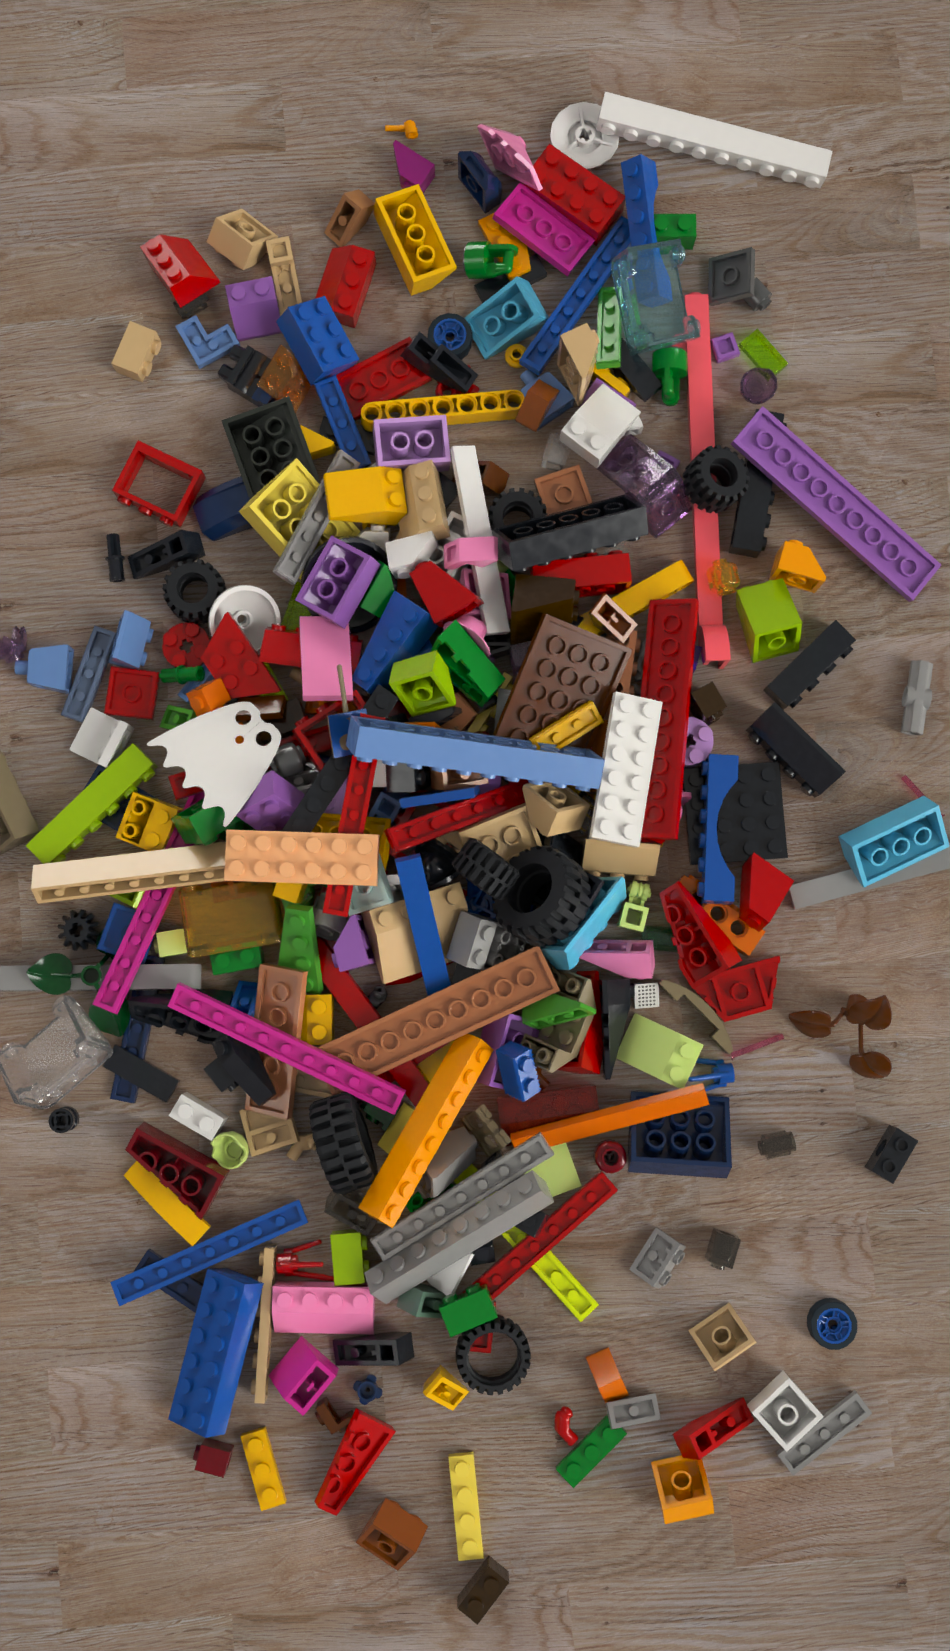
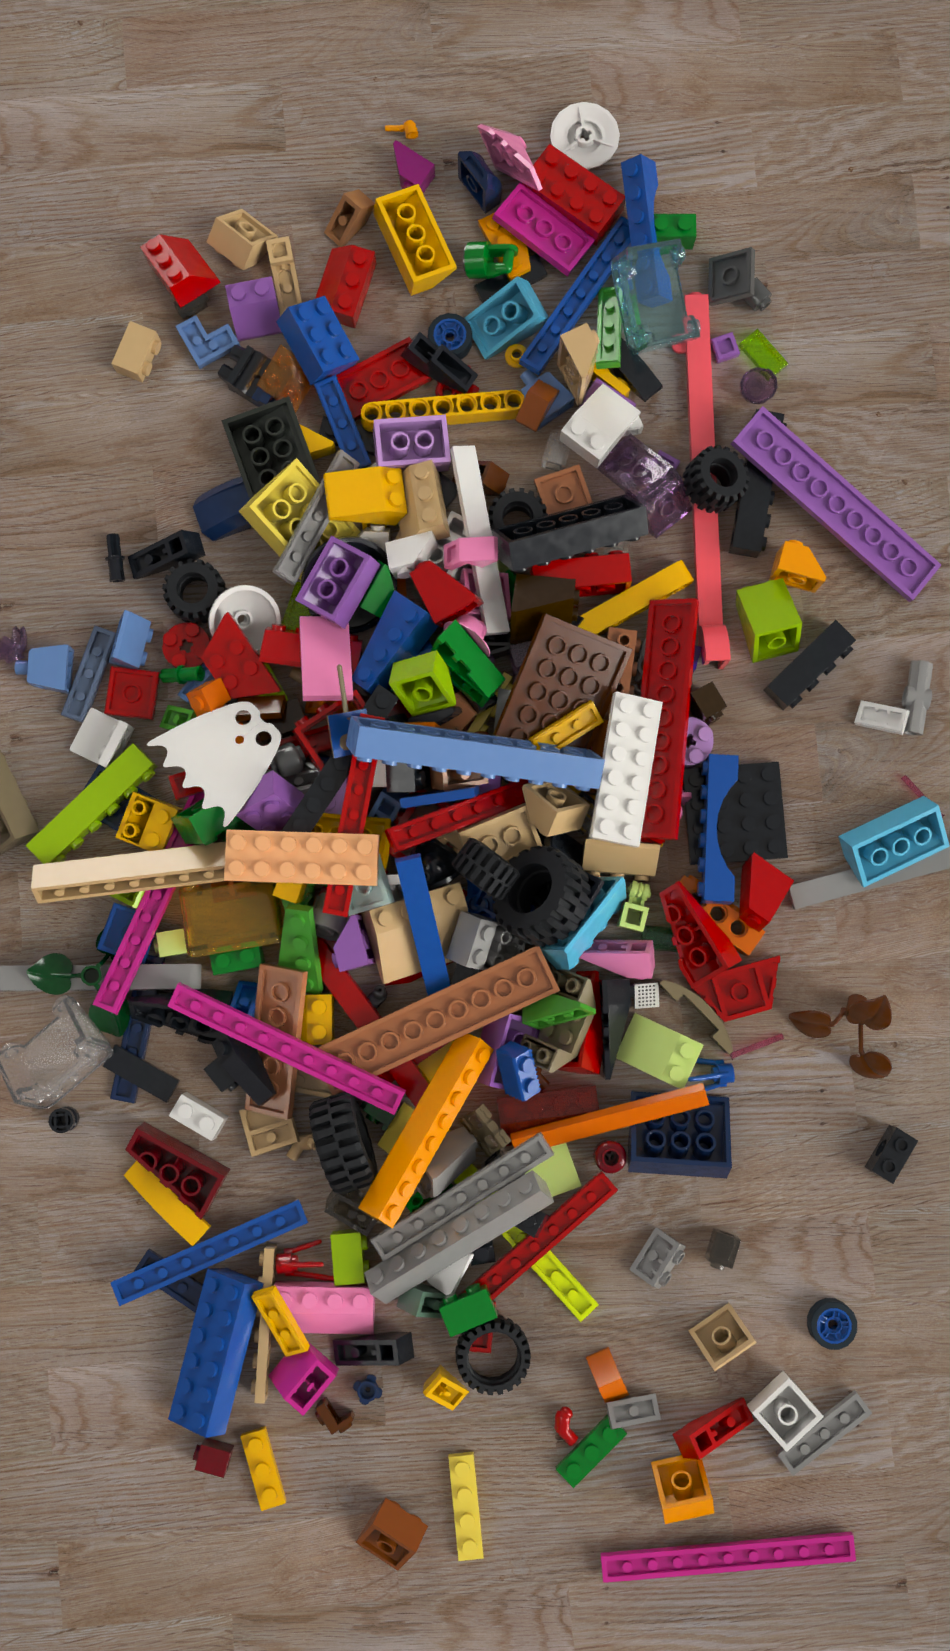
black gear [58,909,100,951] -> none
red window [112,440,206,528] -> none
yellowish green hair [210,1131,249,1170] -> none
red wing [314,1408,396,1516] -> none
dark brown brick [457,1555,509,1625] -> none
dark orange slope [589,593,638,643] -> none
white brick [596,92,832,188] -> none
green piece [652,346,688,406] -> none
clear yellow head [706,558,741,596] -> none
black slope [746,702,846,798] -> none
clear smoke brick [757,1130,796,1160] -> none
none -> yellow tile [251,1285,310,1357]
none -> dark pink plate [600,1531,856,1583]
none -> white plate [854,700,910,735]

